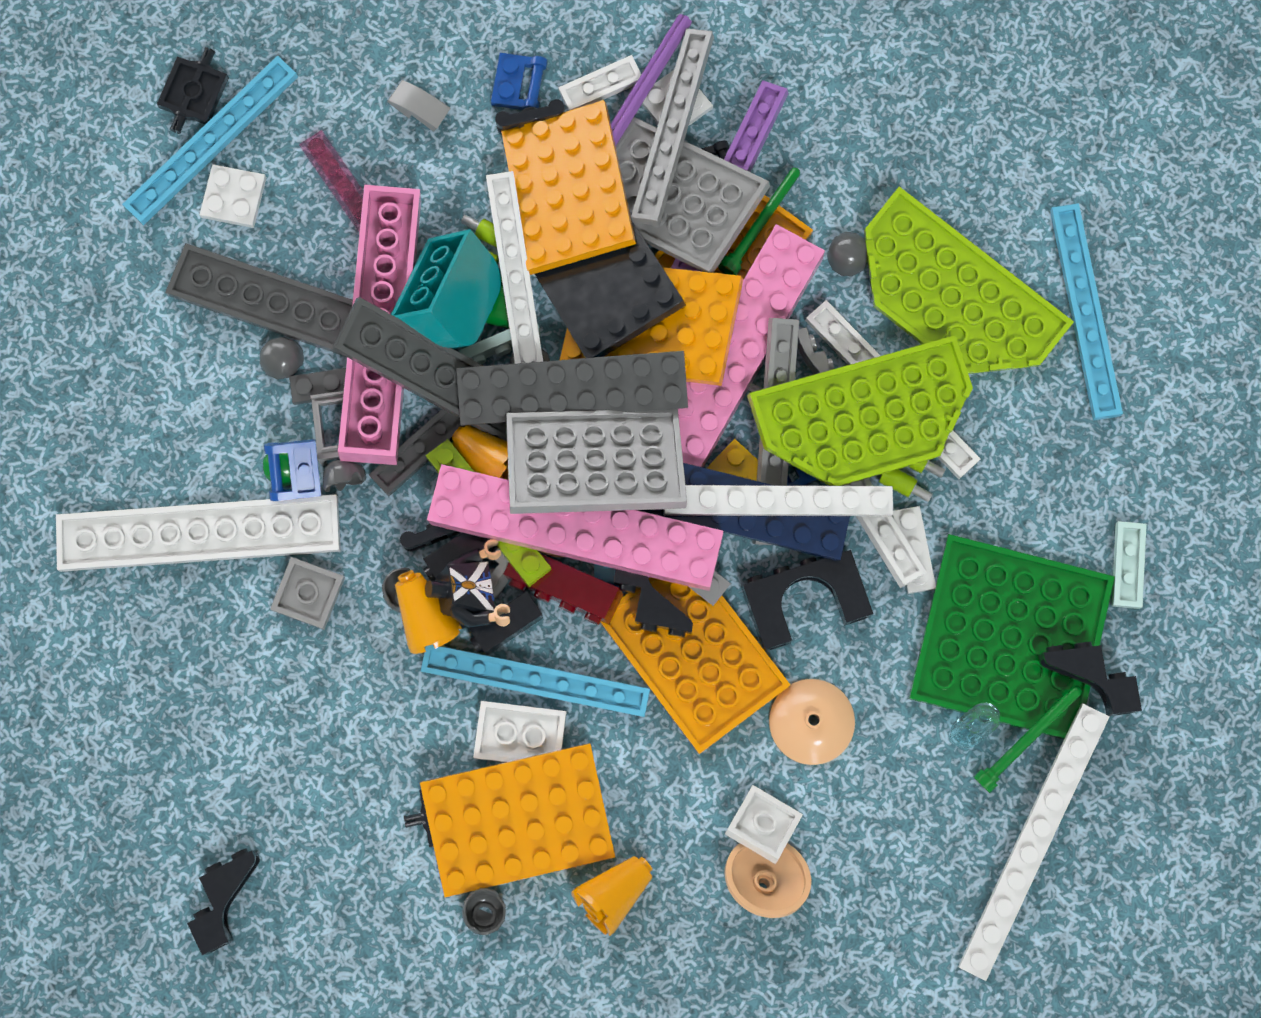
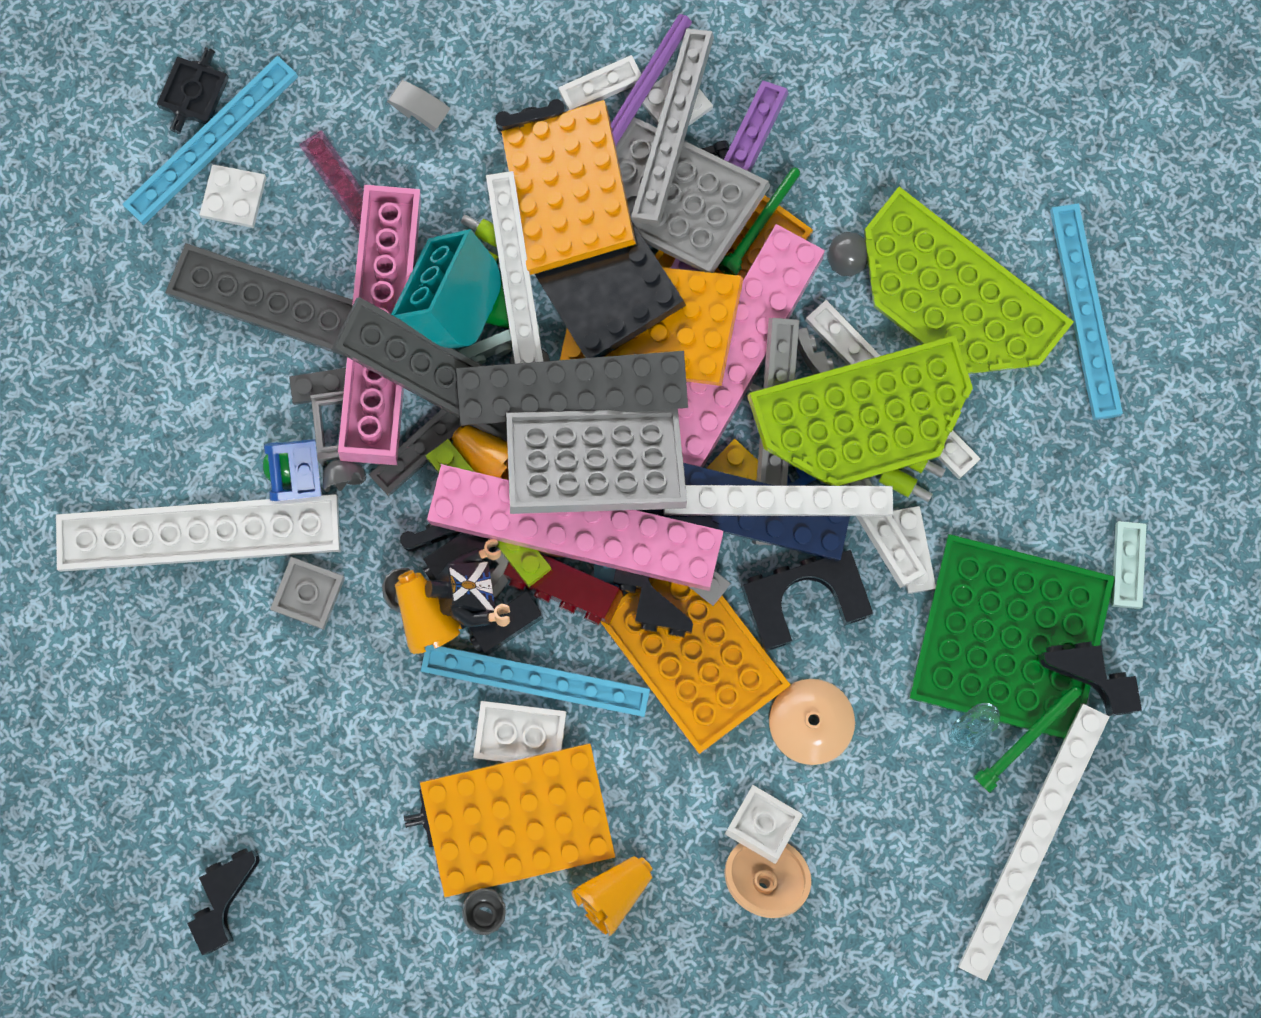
dark grey hair [260,337,304,380] -> none
blue plate [491,53,548,110] -> none

